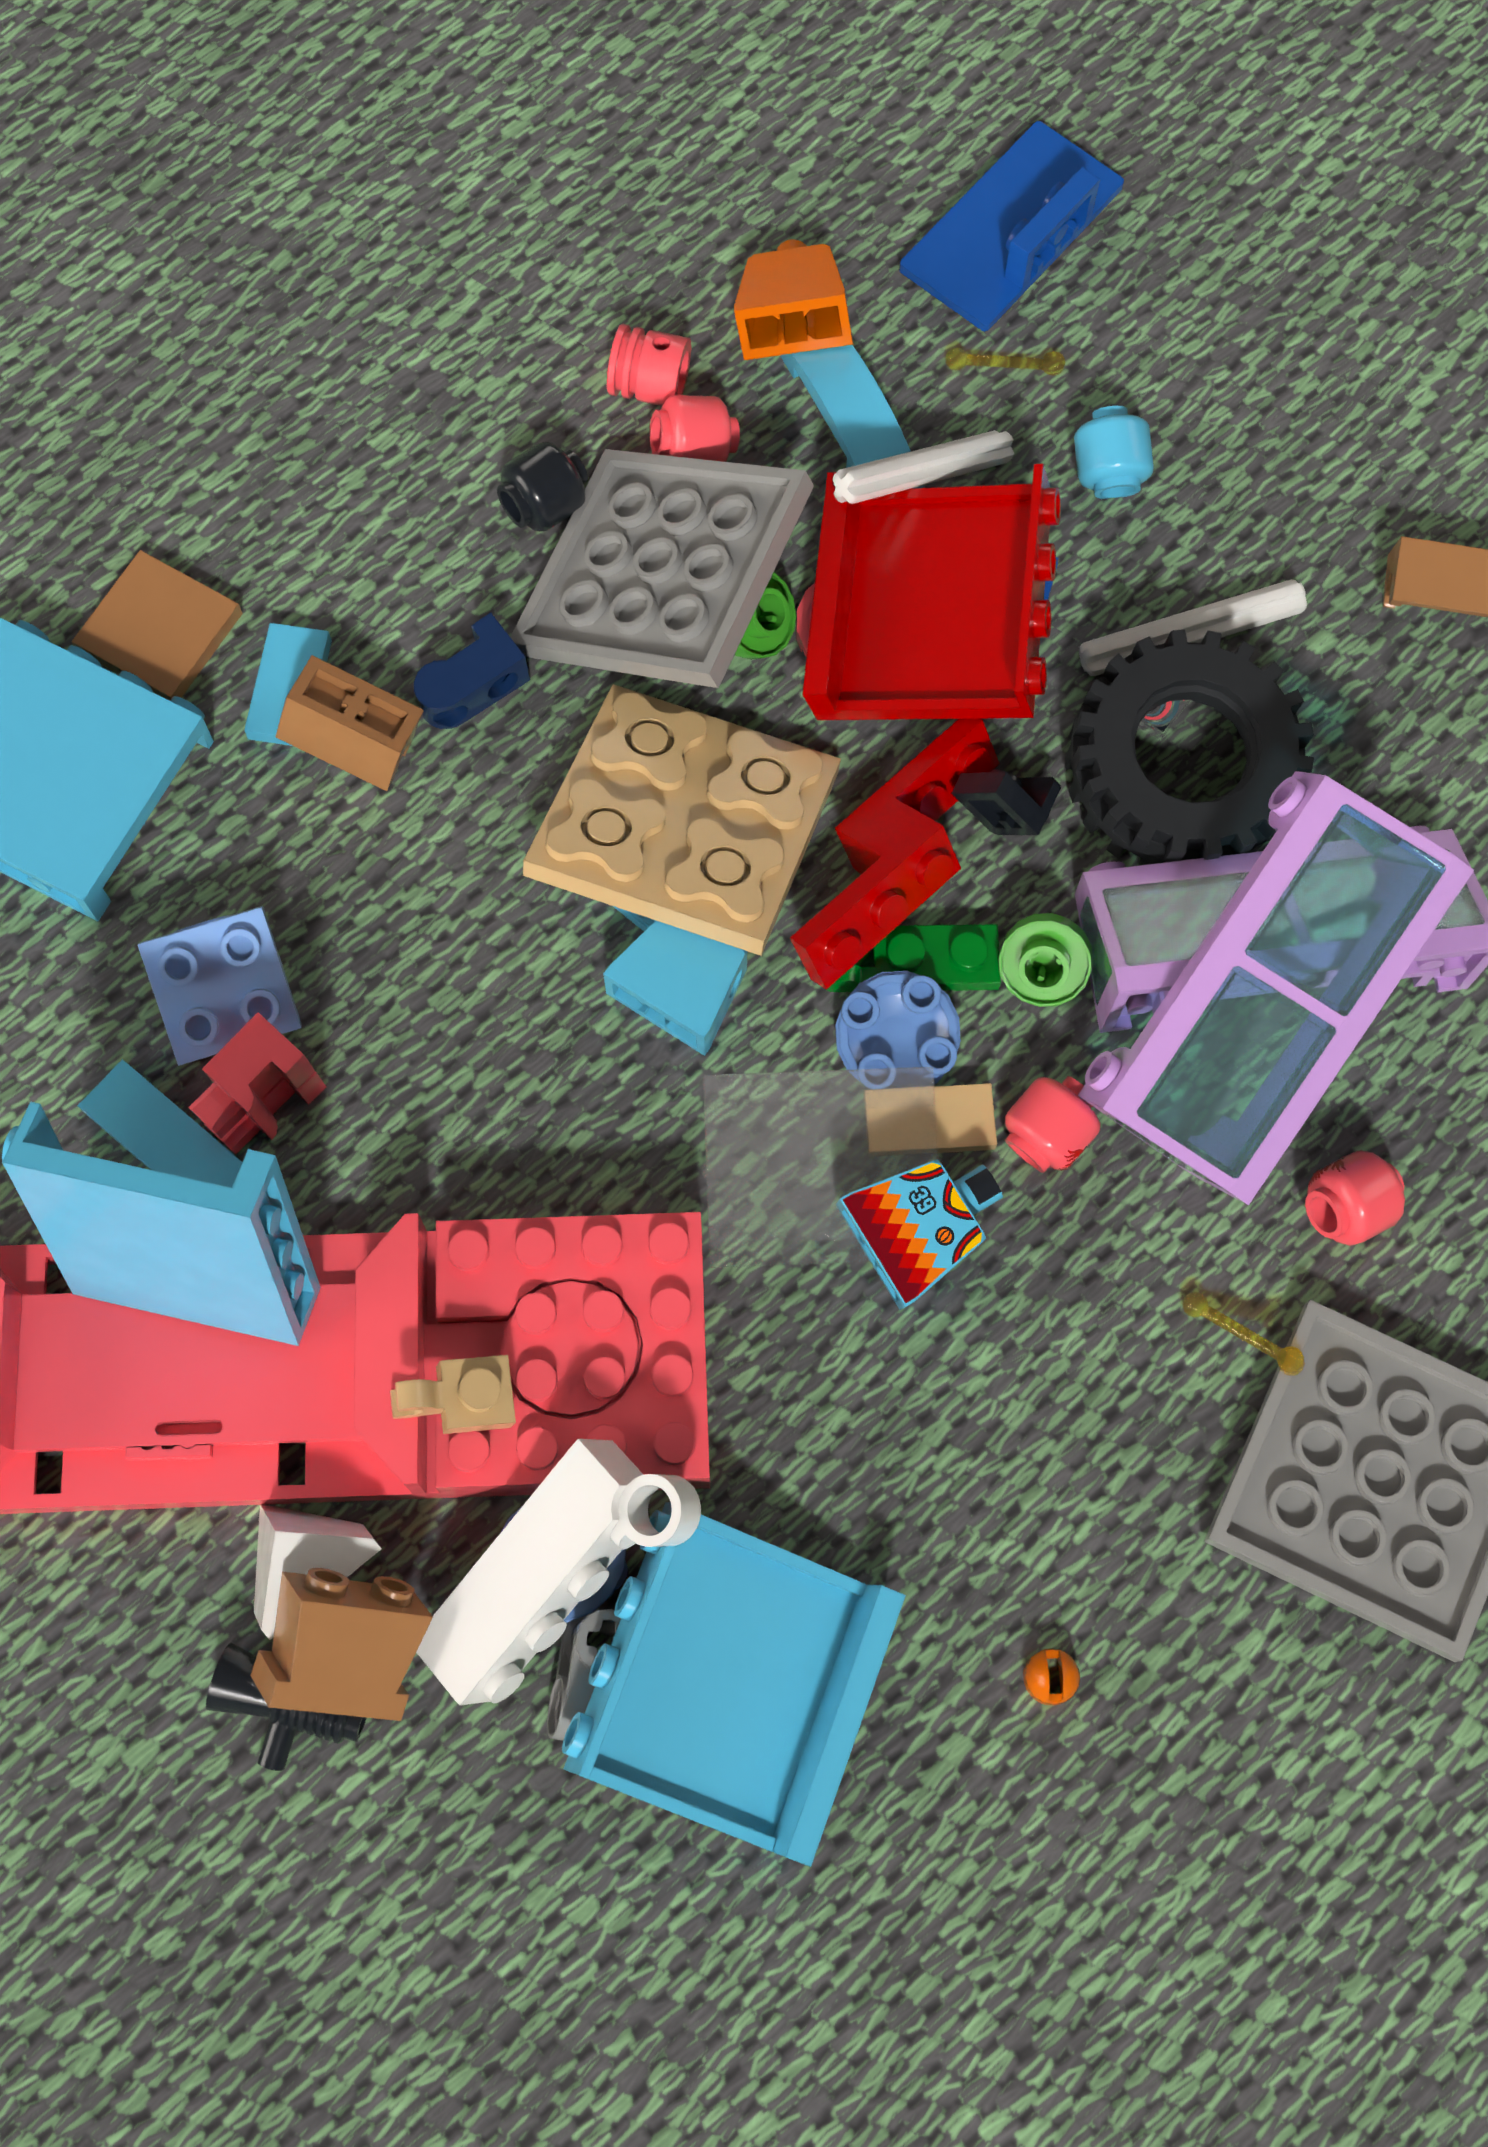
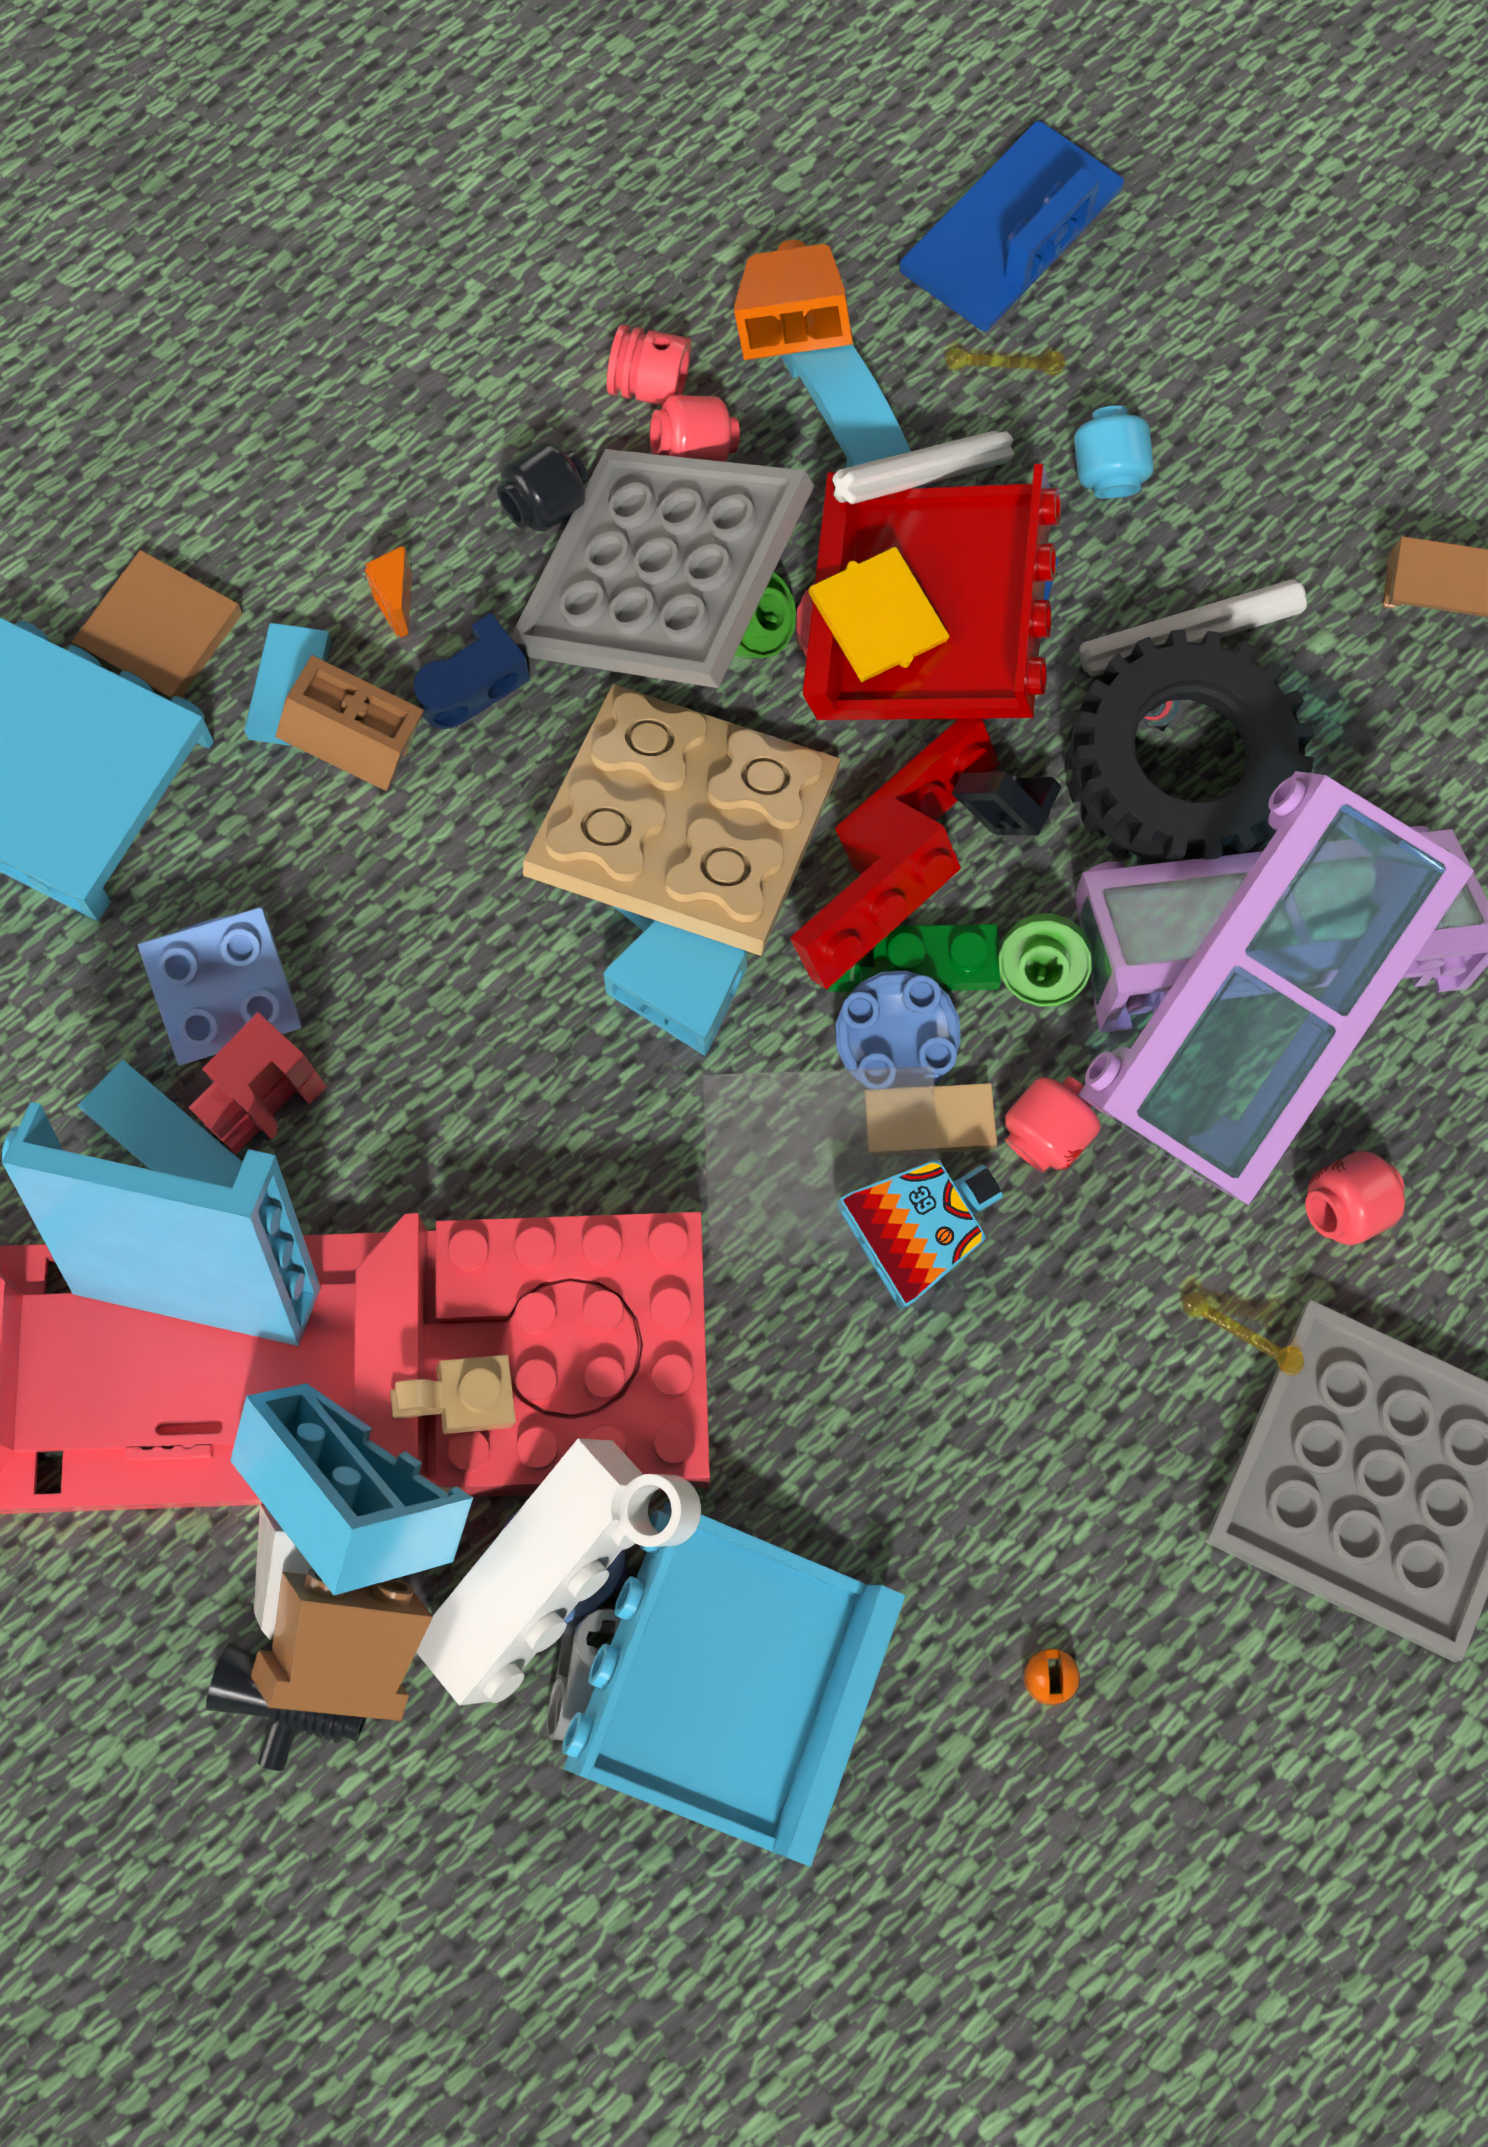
none -> medium azure wedge [230,1383,473,1595]
none -> orange slope [364,546,412,638]
none -> yellow piece [808,547,950,682]

